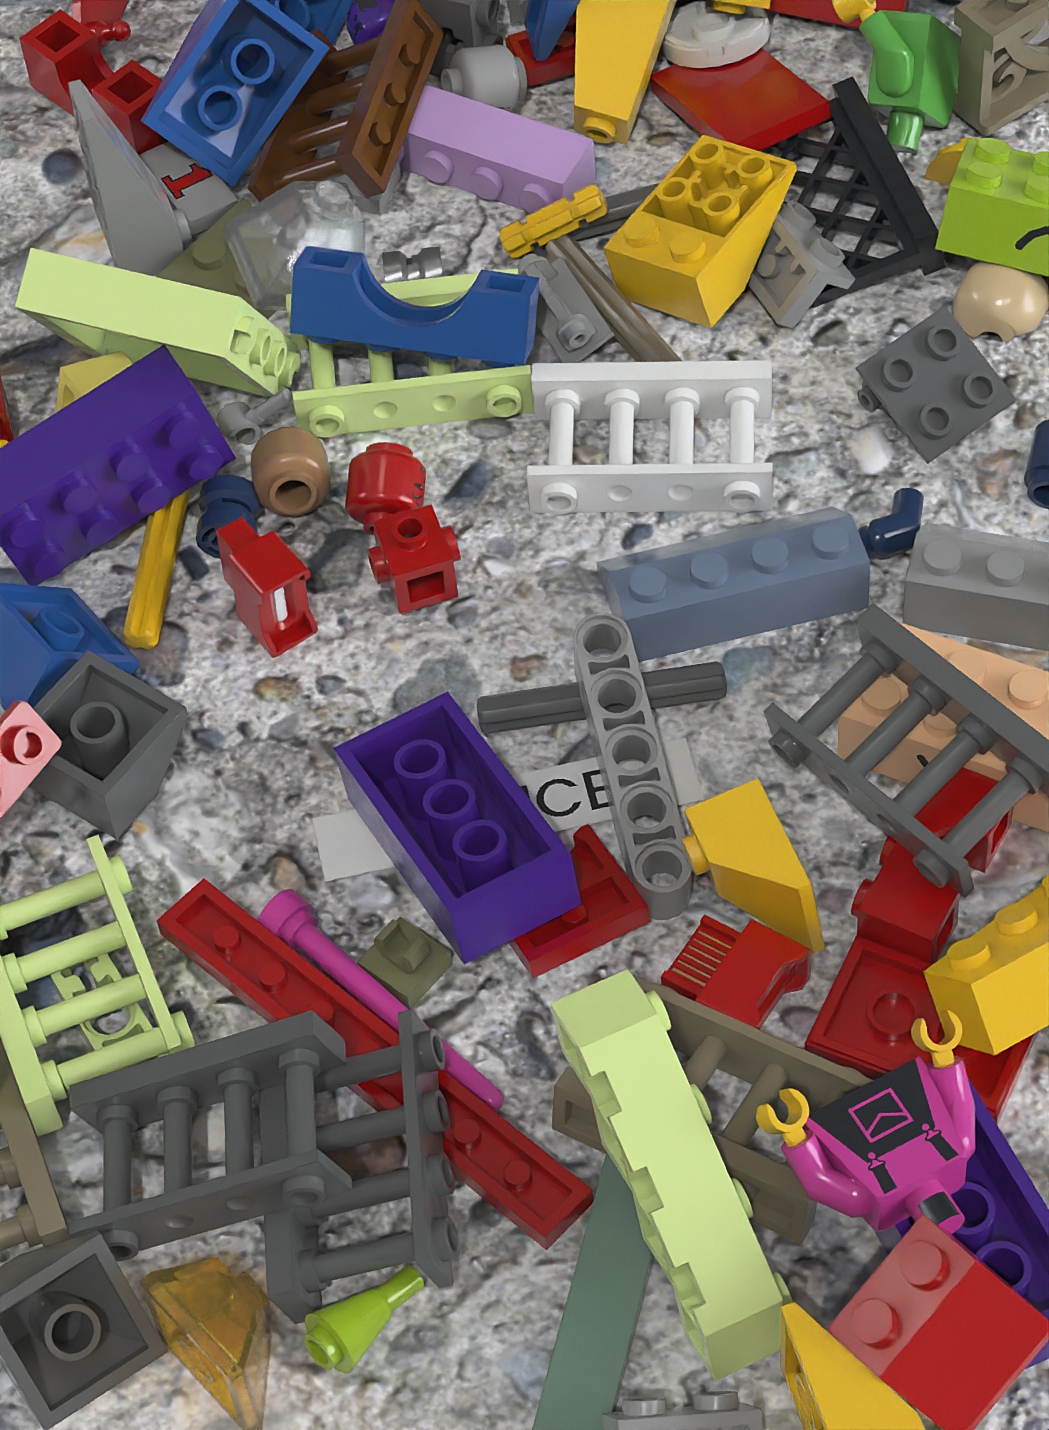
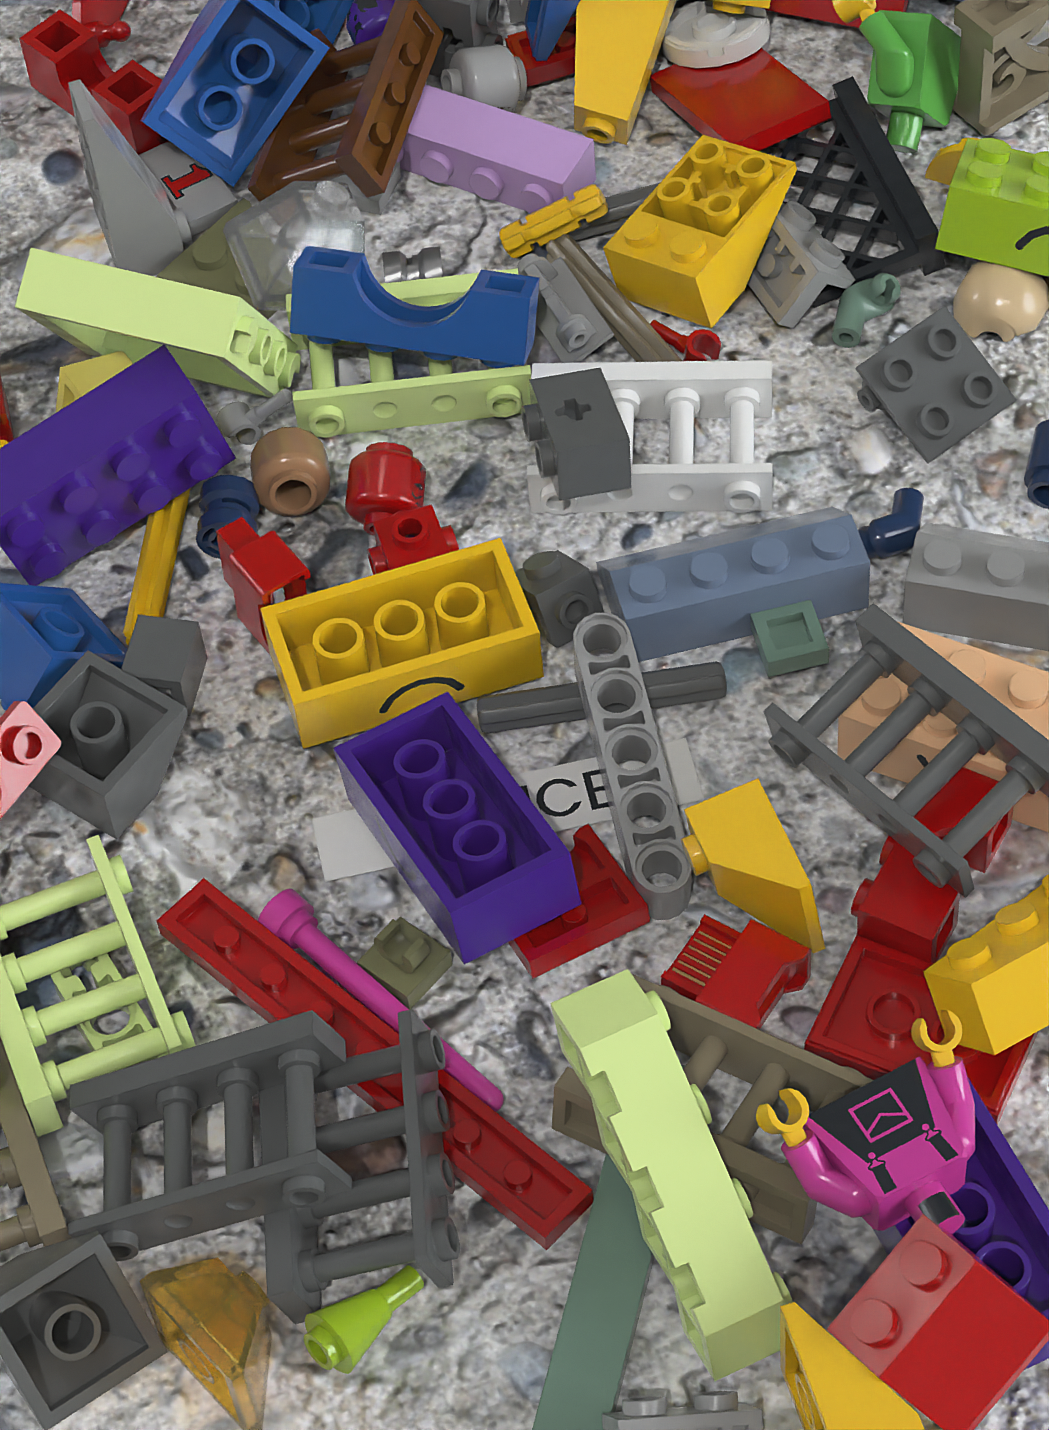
none -> dark grey panel [121,615,208,716]
none -> yellow brick [260,538,544,749]
none -> dark grey bracket [515,550,604,647]
none -> dark grey brick [521,367,631,501]
none -> red hand [650,320,721,361]
none -> sand green plate [750,600,829,677]
none -> sand green arm [832,273,901,348]

